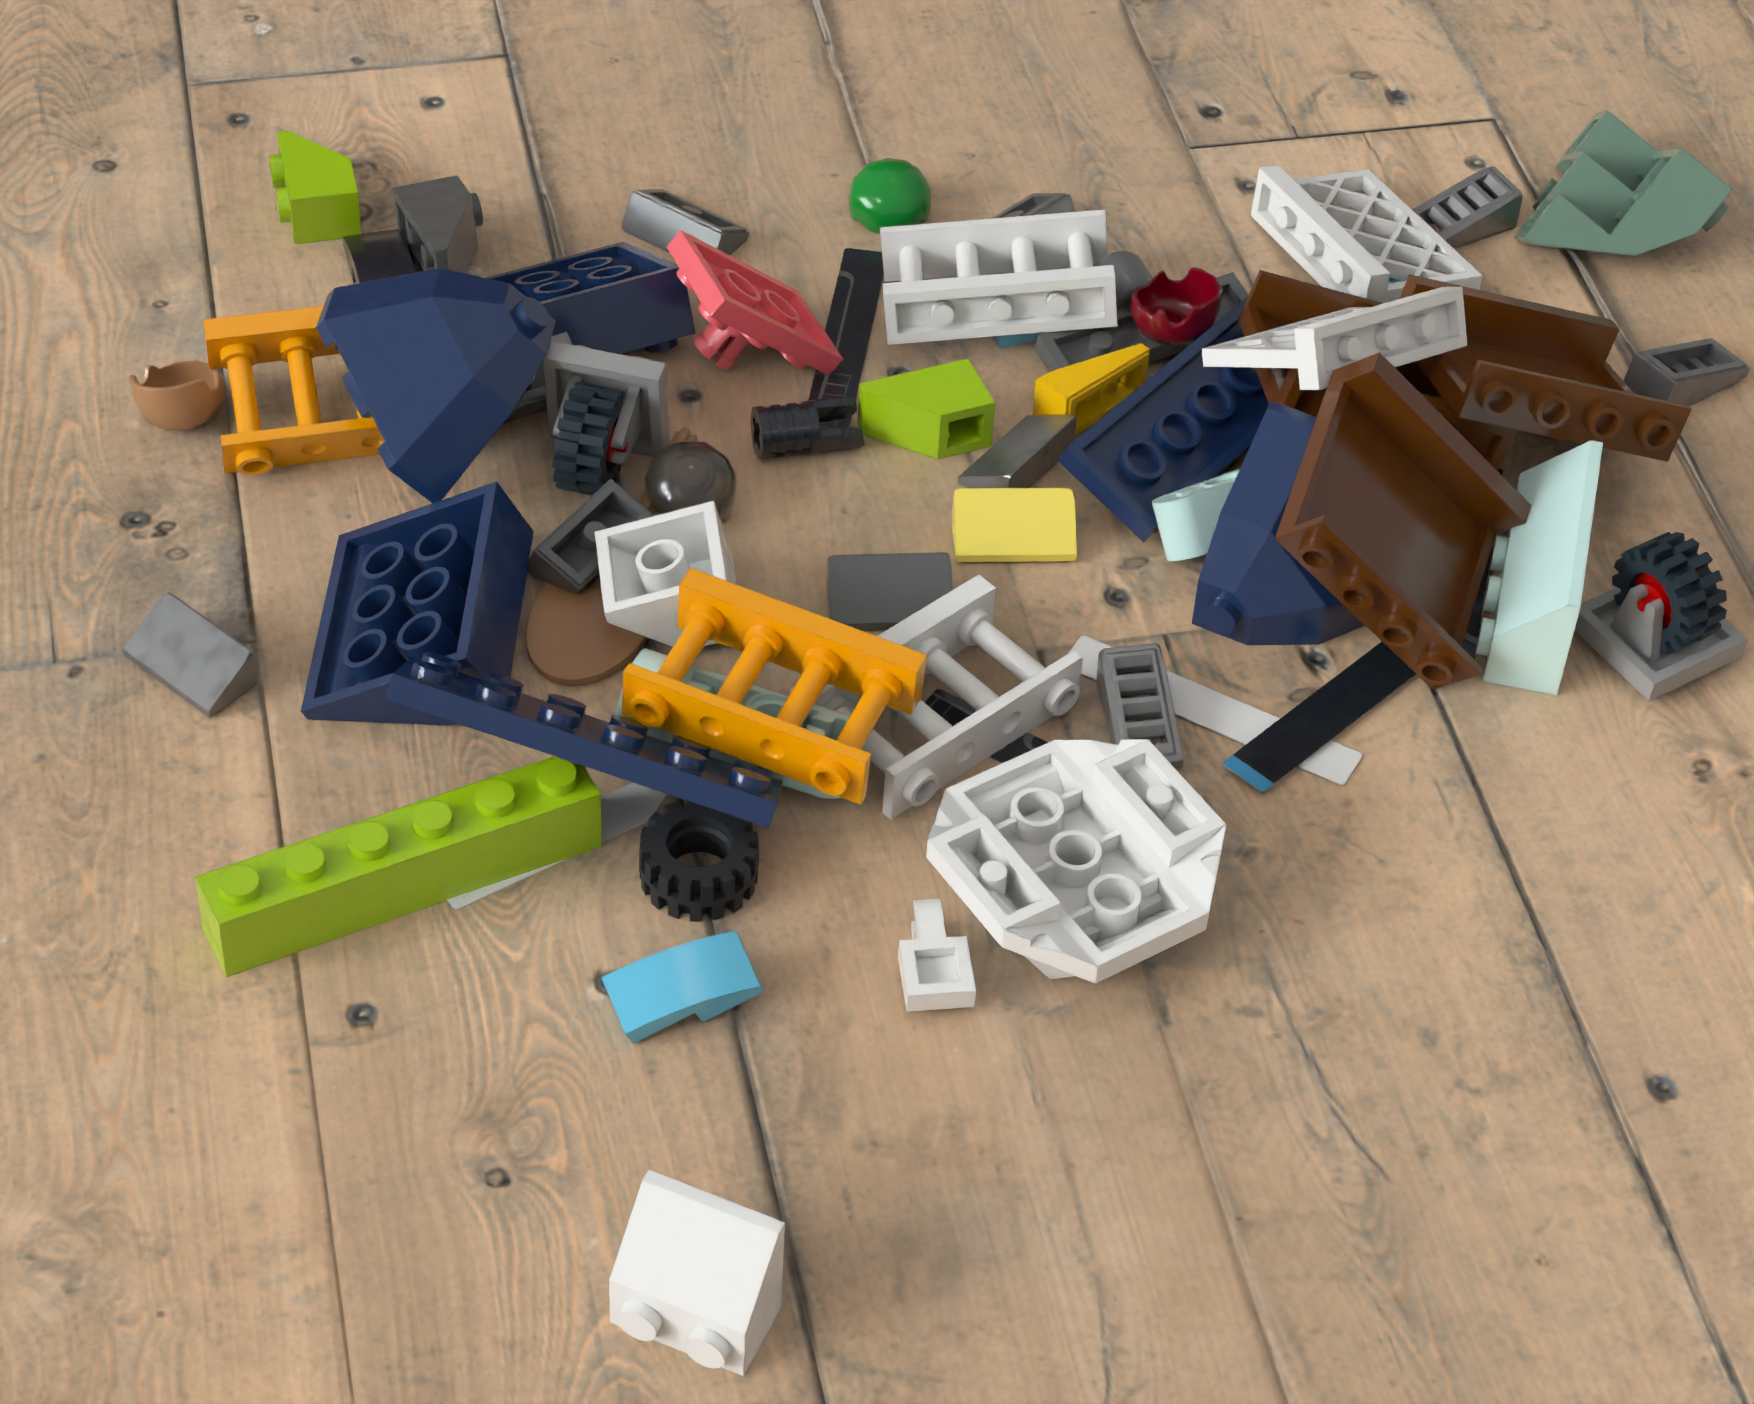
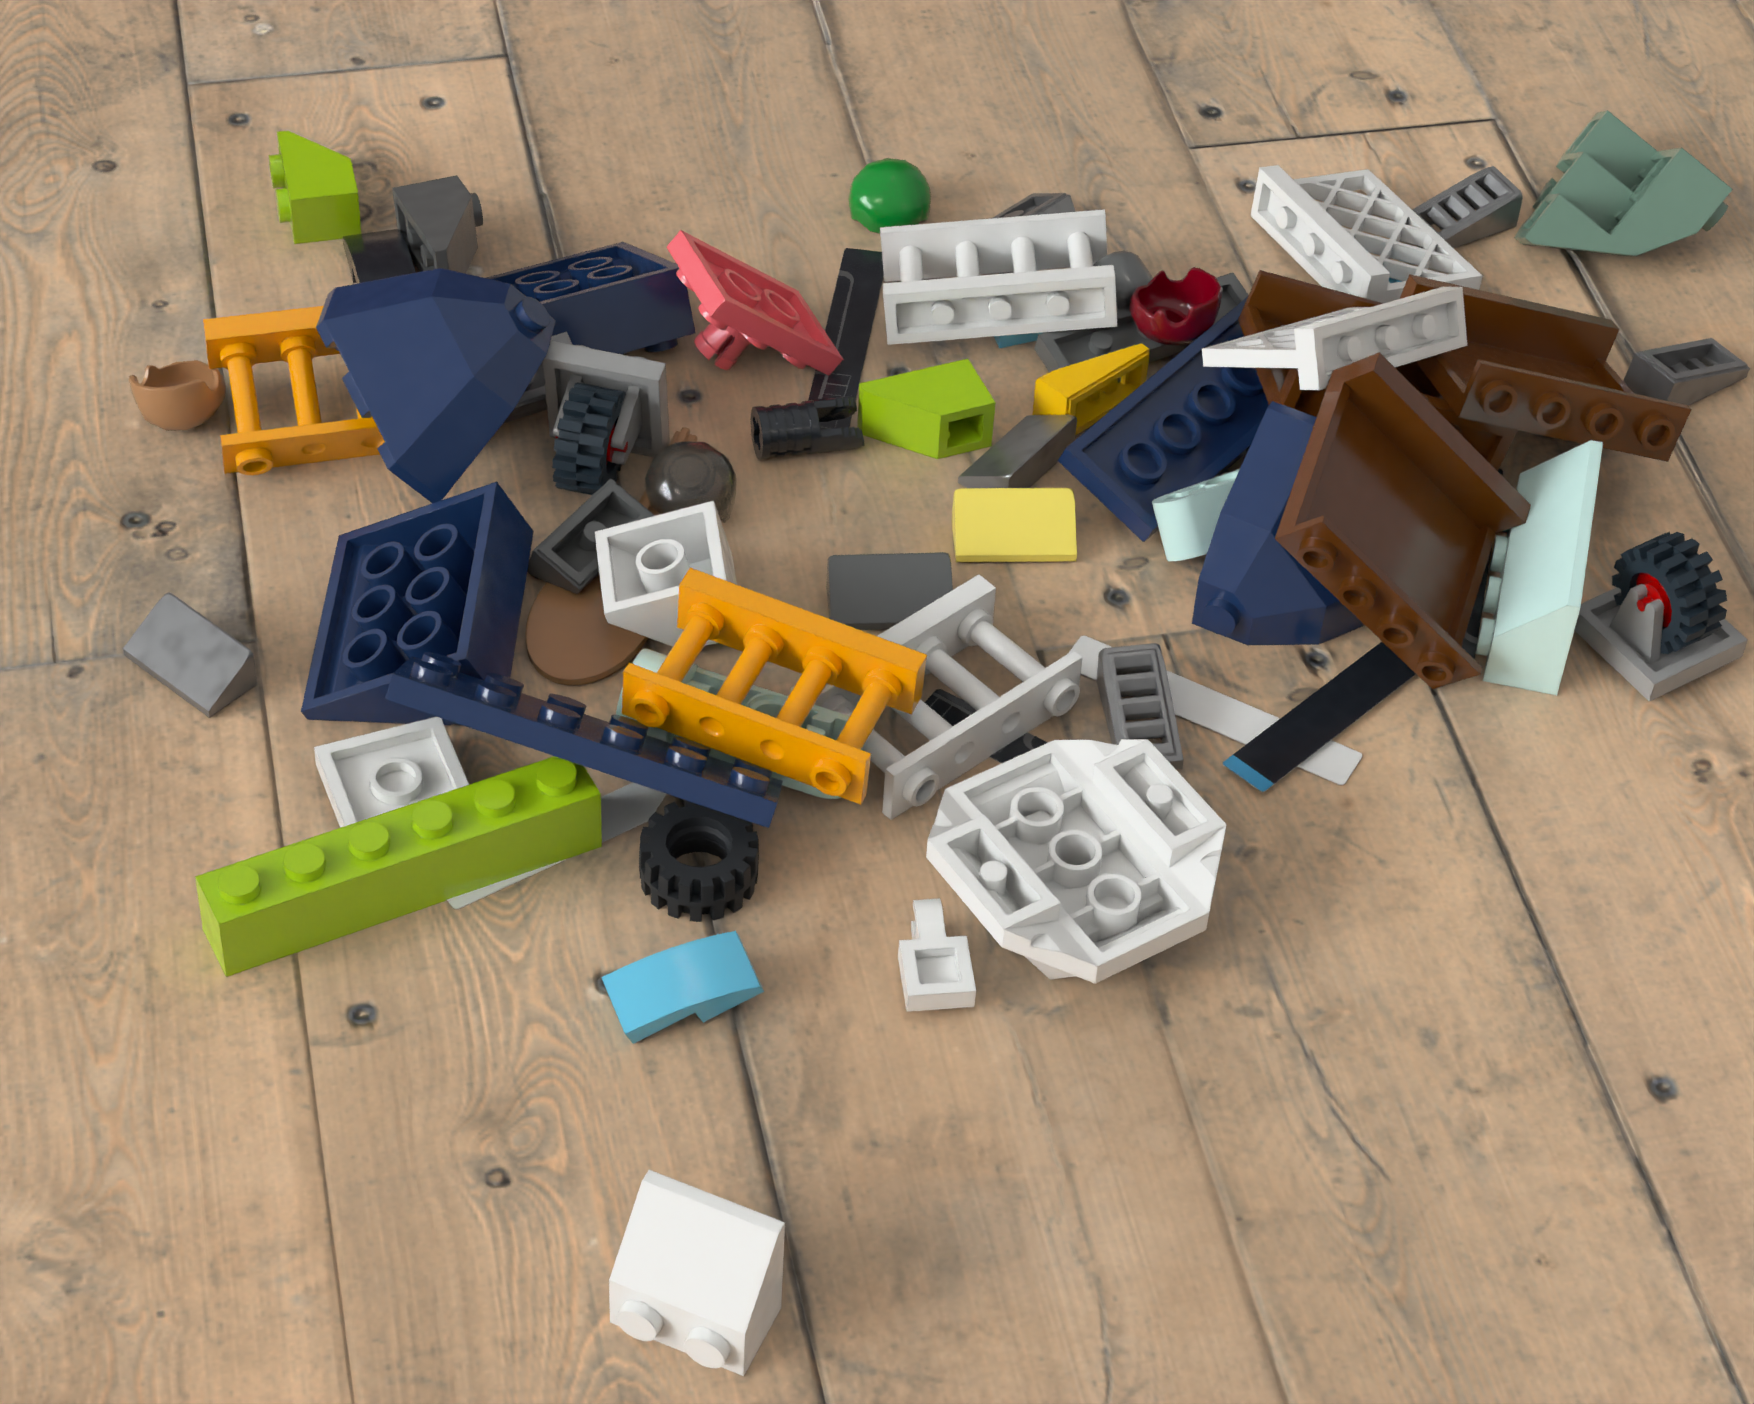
slope [622,189,750,255] -> none
none -> white plate [314,717,469,828]

